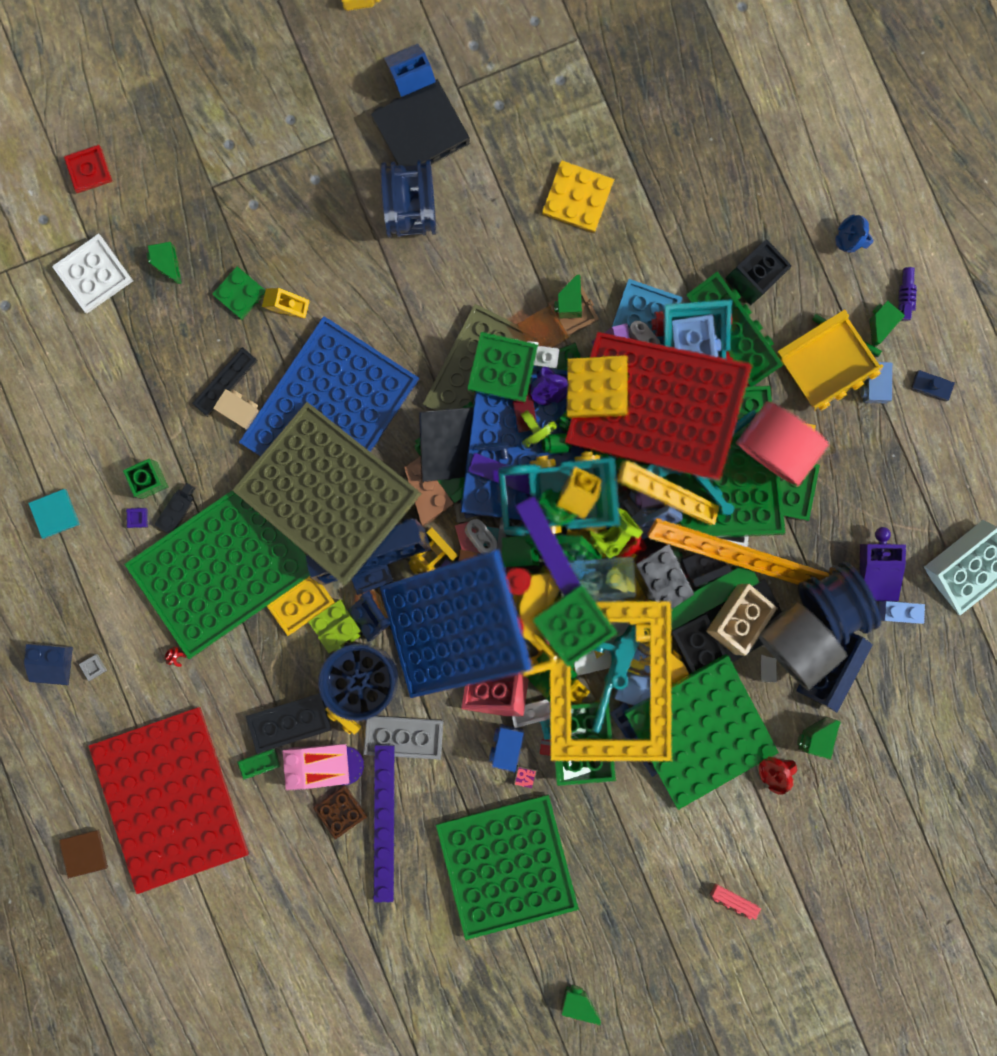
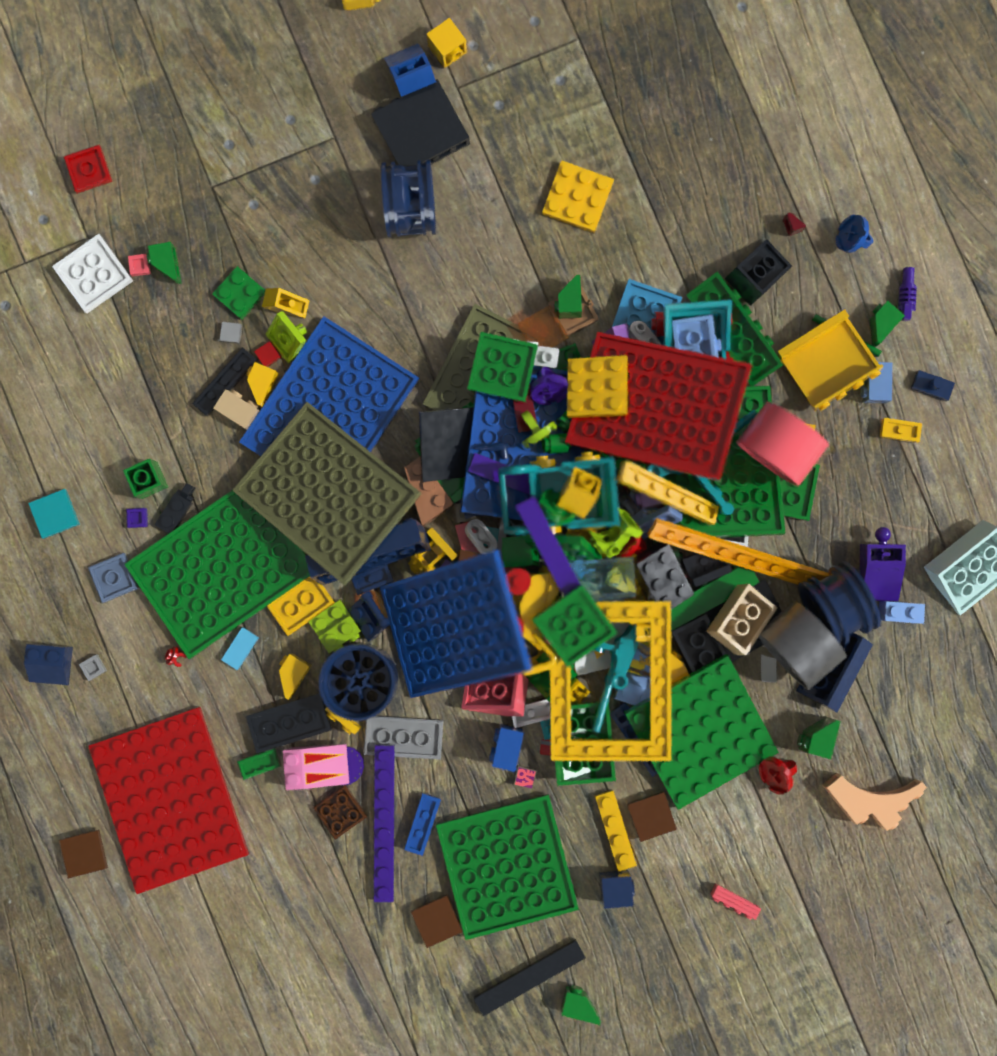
none -> sand blue tile [88,553,139,603]
none -> coral plate [128,254,151,277]
none -> light grey tile [220,322,242,344]
none -> medium azure tile [221,627,259,670]
none -> yellow slope [247,362,279,408]
none -> red tile [254,341,281,367]
none -> lime tile [265,311,307,364]
none -> yellow slope [279,653,312,699]
none -> blue plate [404,793,441,856]
none -> reddish brown tile [411,894,463,948]
none -> yellow head [427,18,467,69]
none -> black tile [474,939,586,1016]
none -> yellow plate [594,790,637,872]
none -> dark blue head [599,870,635,909]
none -> reddish brown tile [627,791,677,842]
none -> dark red slope [782,212,806,236]
none -> light nougat arch [822,773,927,831]
none -> yellow plate [880,418,922,443]

